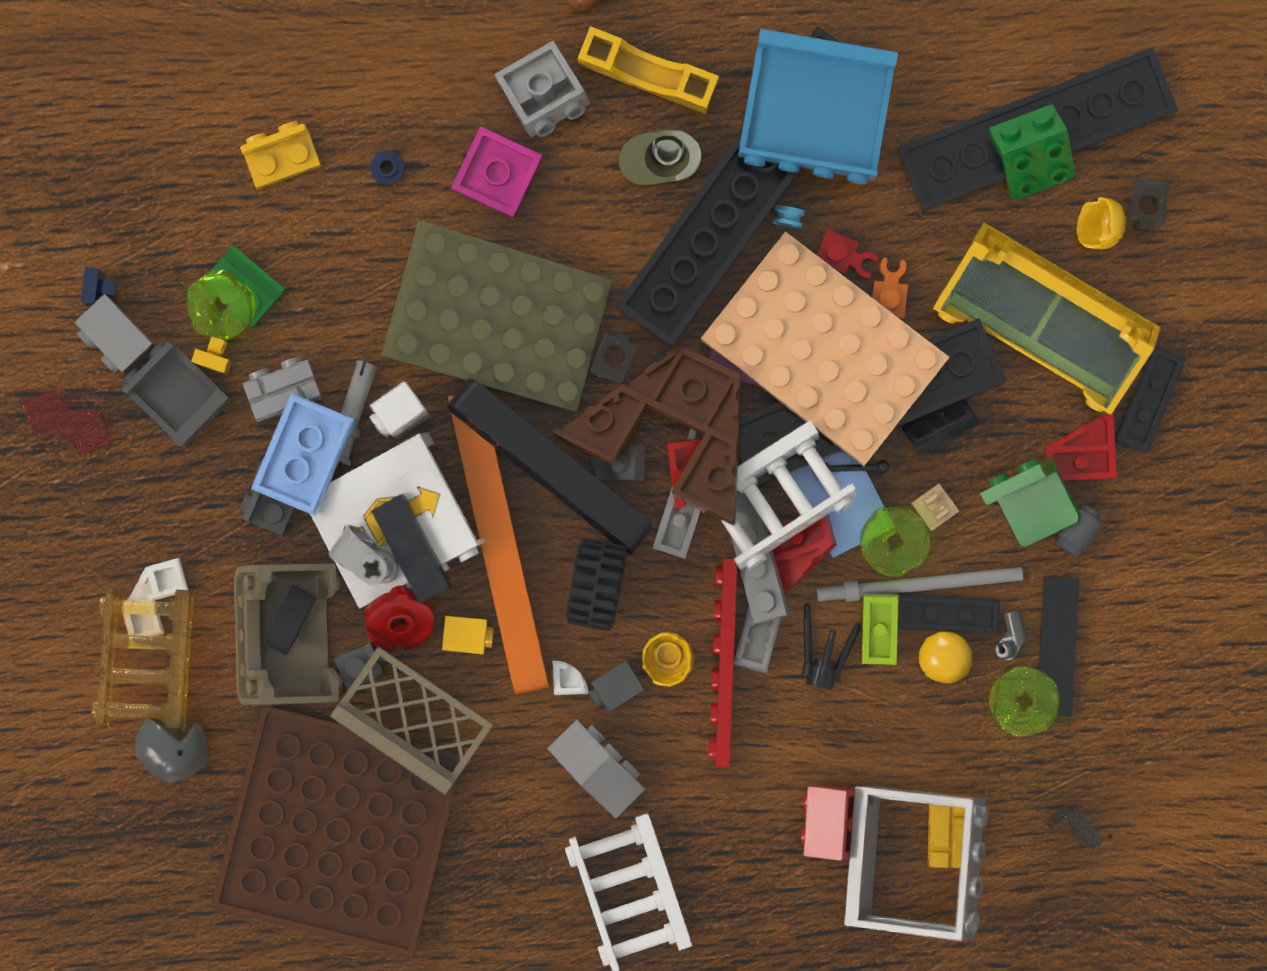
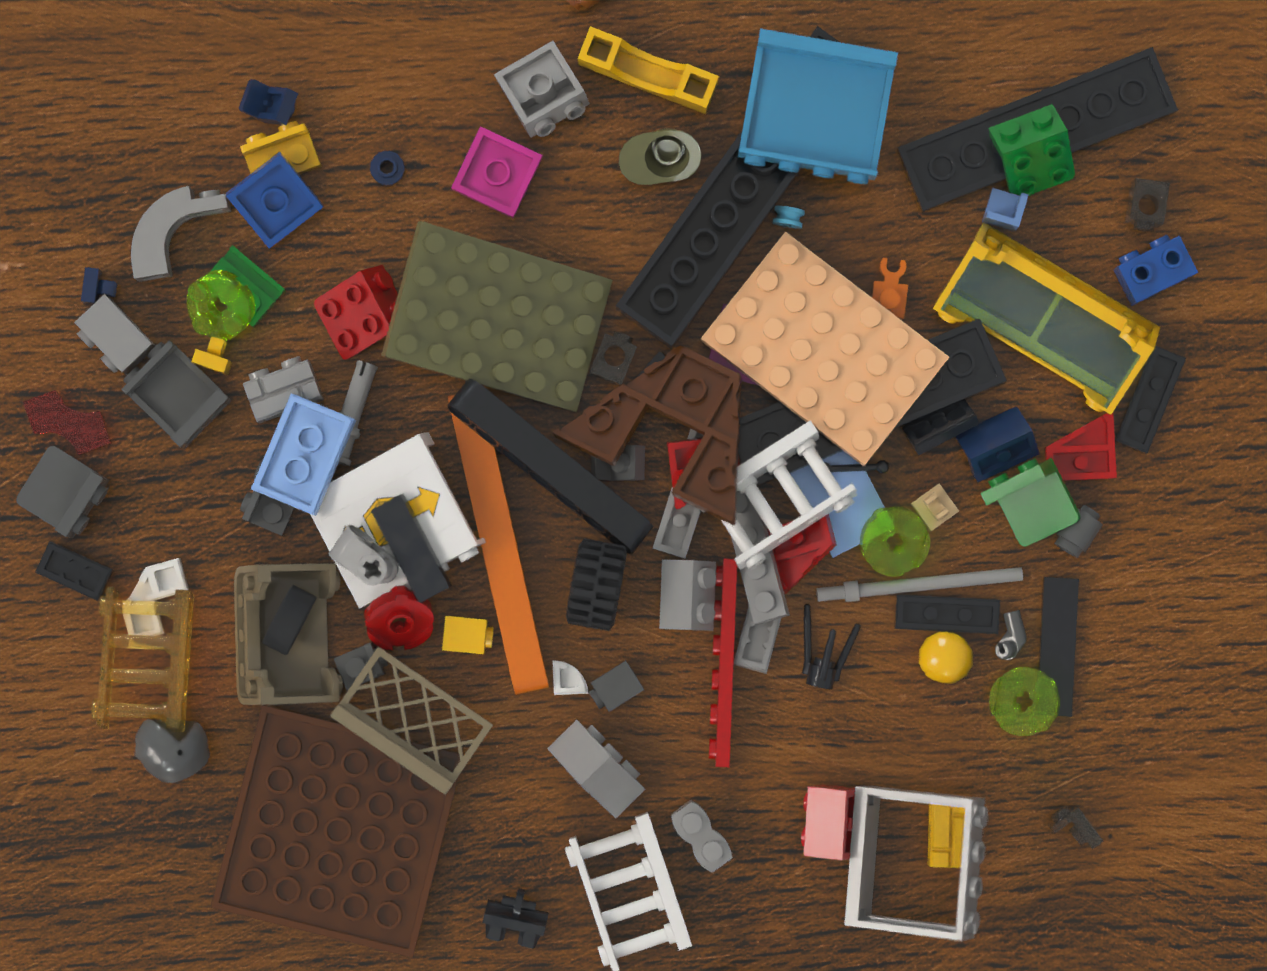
white brick [370,381,431,440] -> none
yellow hair [642,632,694,687] -> none
red plate [816,229,878,279] -> none
lime plate [862,593,899,665] -> none
yellow hair [1076,197,1127,250] -> none
none -> dark grey bracket [16,446,109,538]
none -> black plate [35,541,114,601]
none -> light grey arch [131,186,231,282]
none -> blue plate [226,152,323,249]
none -> dark blue bracket [239,79,298,125]
none -> red bracket [314,264,398,360]
none -> black hips [482,888,549,949]
none -> light grey brick [659,560,716,631]
none -> light grey brick [671,800,732,873]
none -> dark blue panel [956,407,1040,483]
none -> medium blue panel [982,188,1029,232]
none -> blue brick [1113,234,1198,306]

